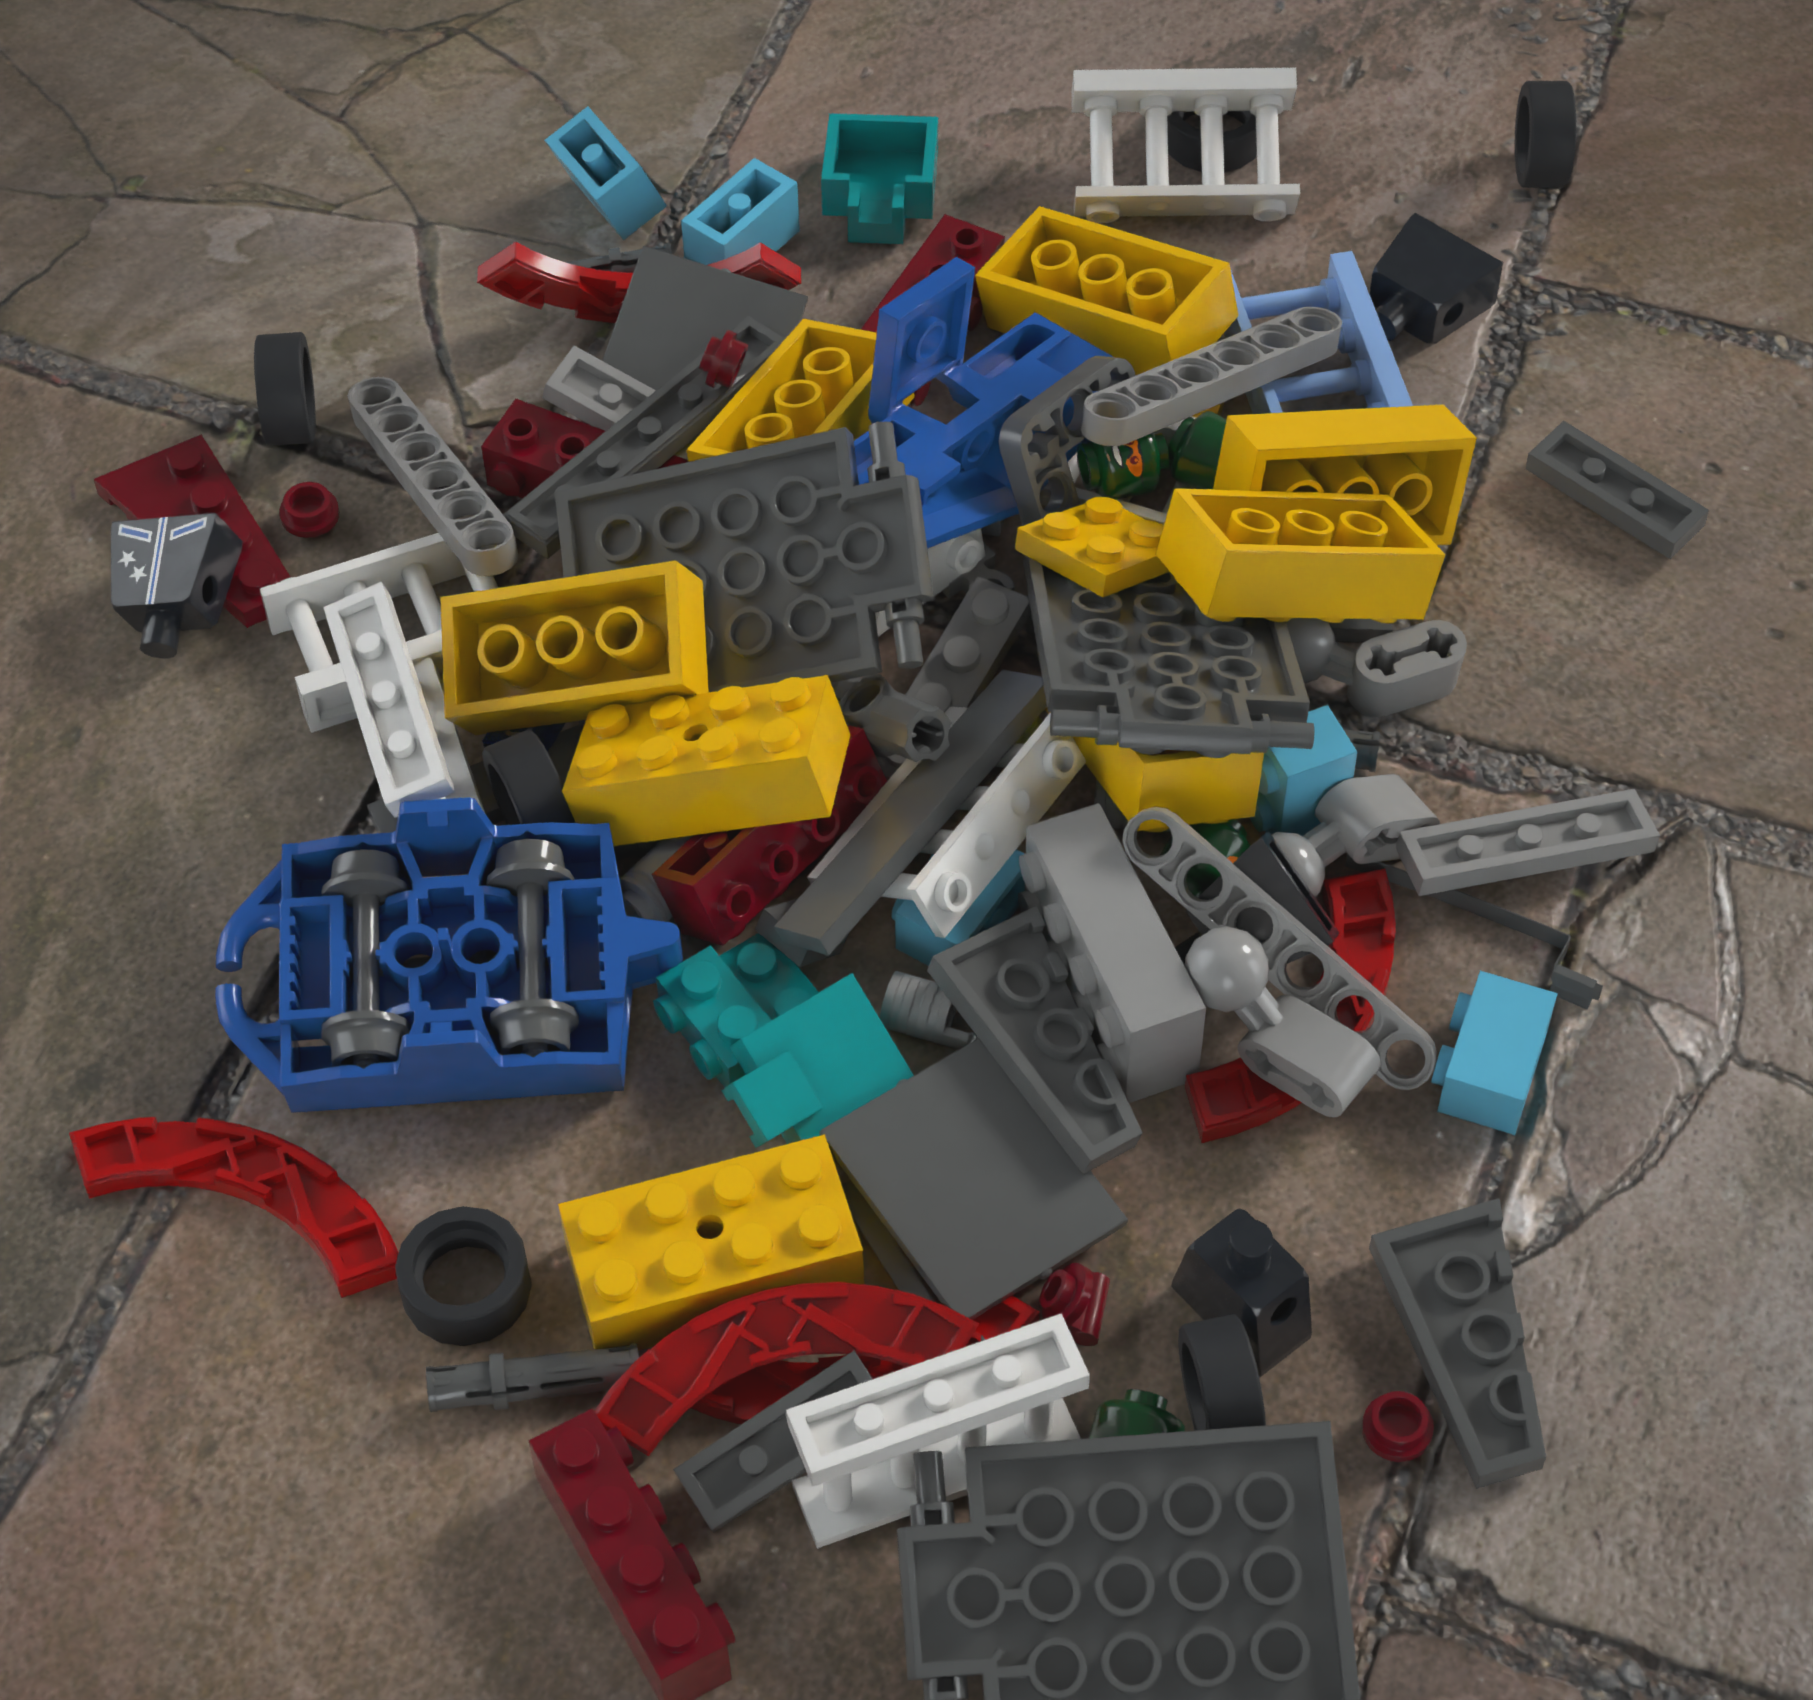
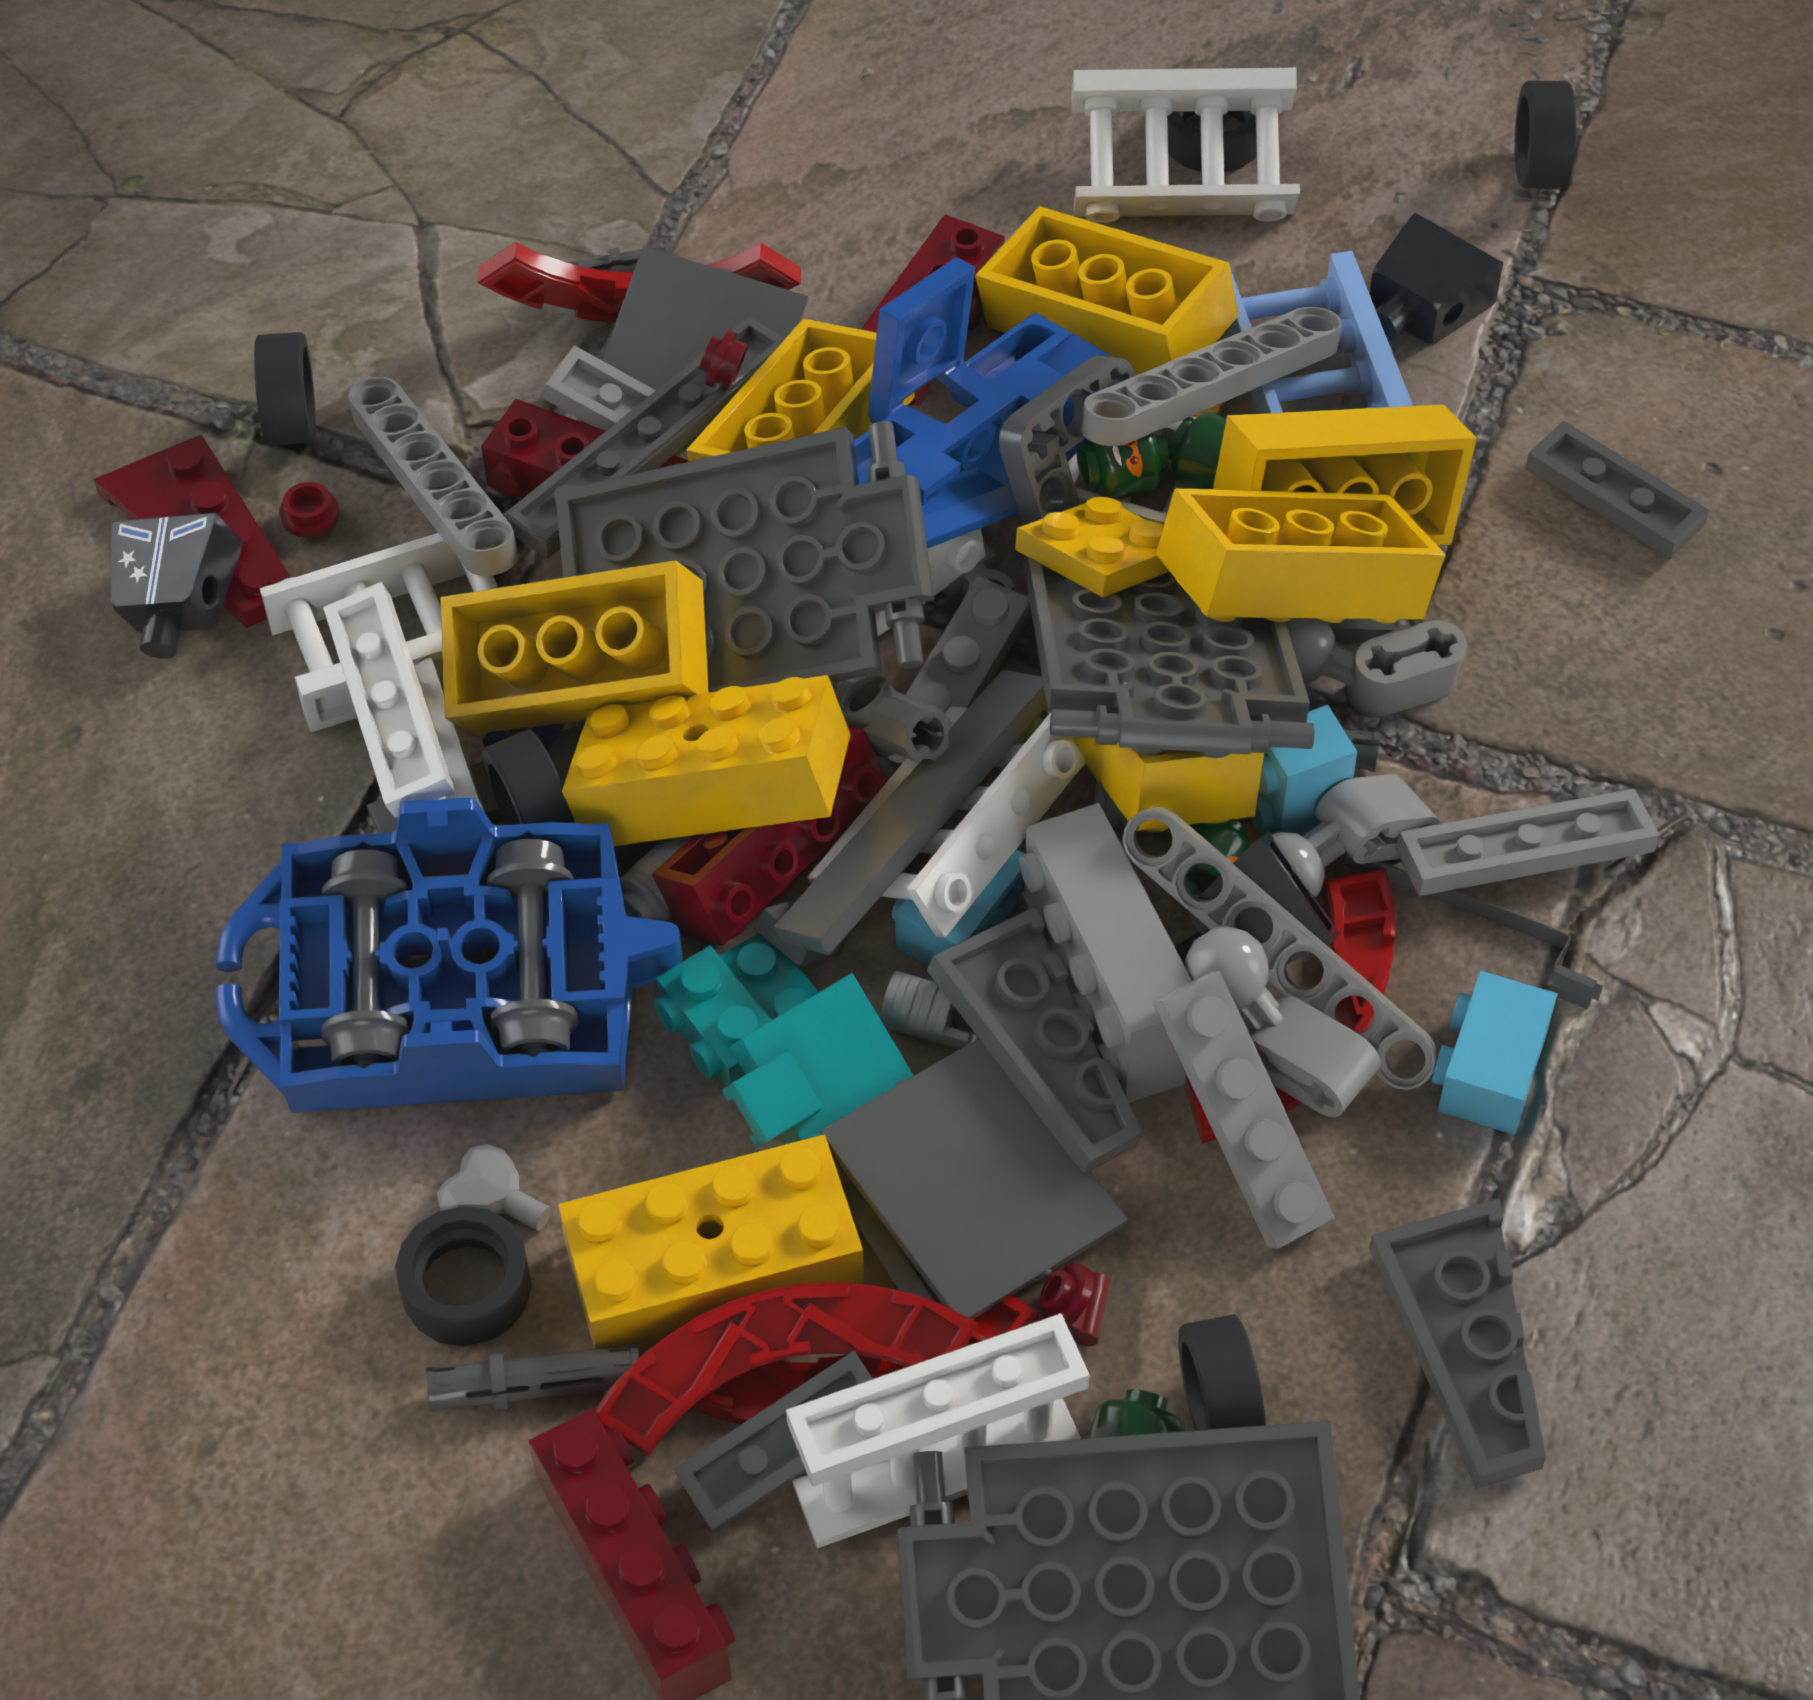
red tile [69,1117,399,1298] -> none
medium azure brick [545,106,667,240] -> none
medium azure brick [681,158,800,265] -> none
teal piece [821,113,938,244] -> none
black torso [1171,1208,1312,1377] -> none
dark red plate [1362,1391,1434,1462] -> none
none -> light grey rock [437,1143,551,1231]
none -> light grey plate [1153,971,1335,1249]

